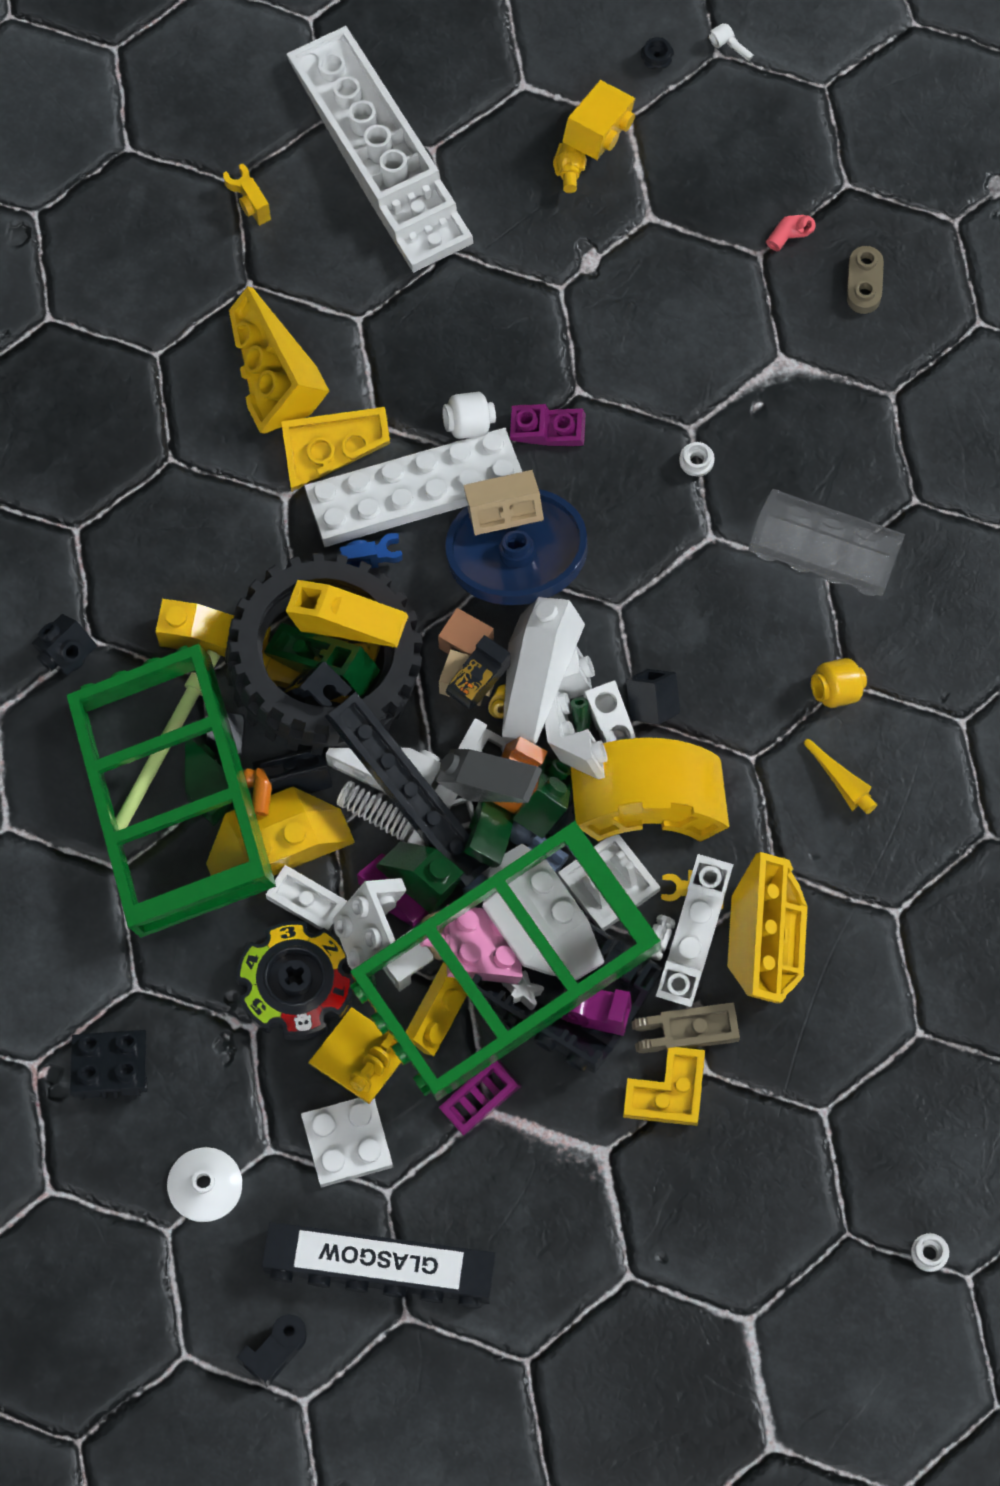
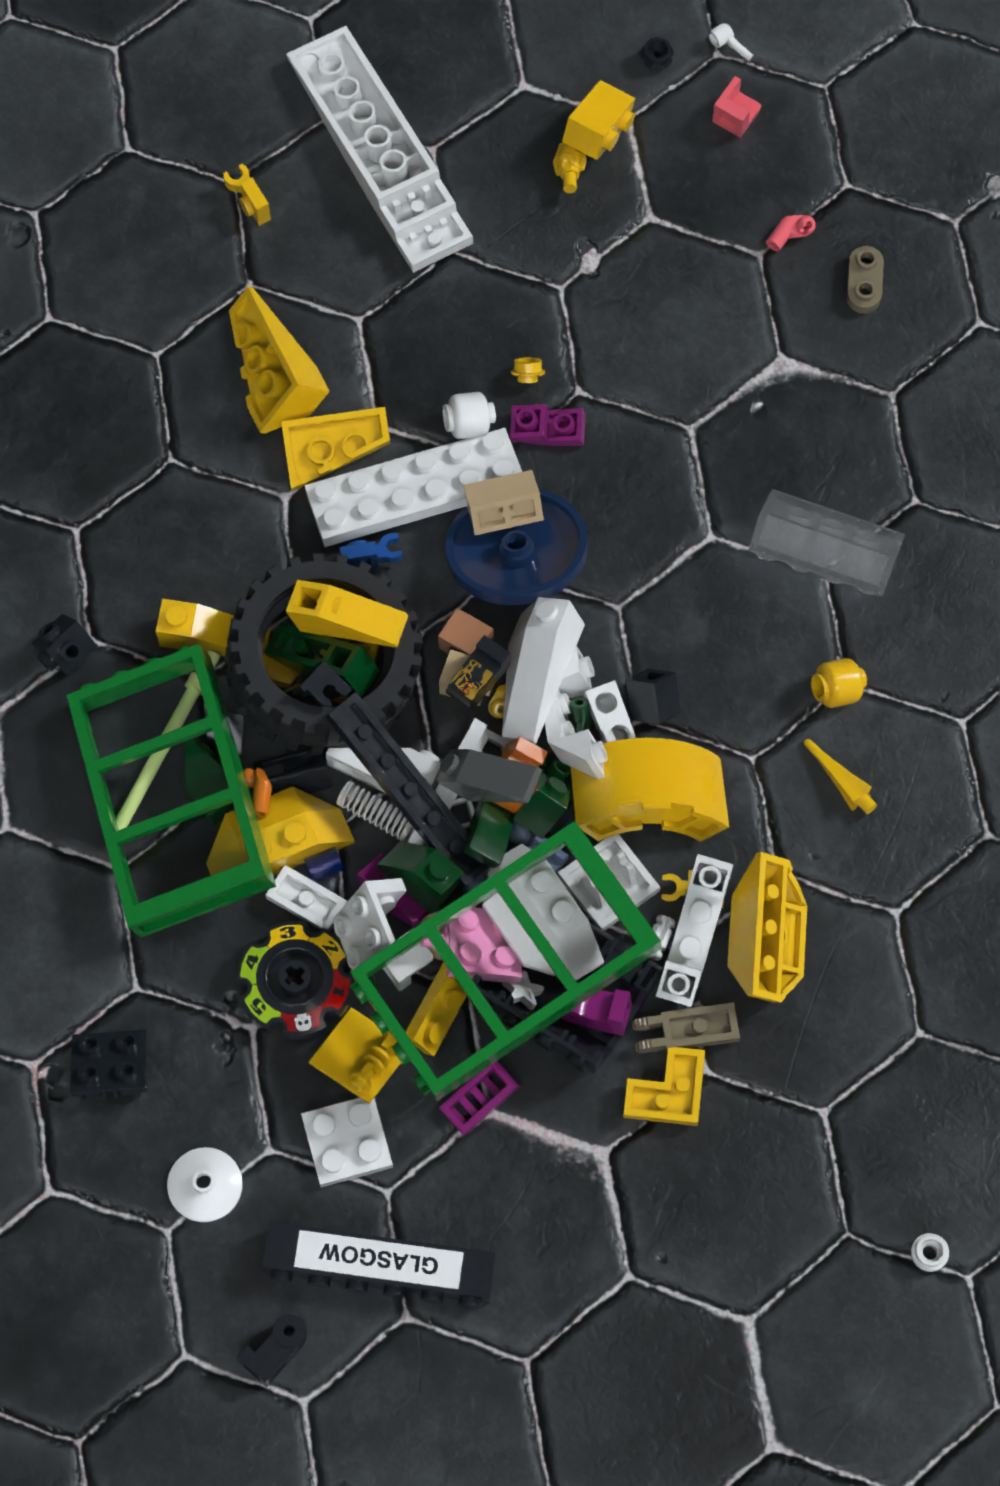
white plate [679,442,714,477] -> none
none -> clear blue hinge [304,847,344,882]
none -> yellow plate [511,357,545,383]
none -> coral panel [712,76,761,138]

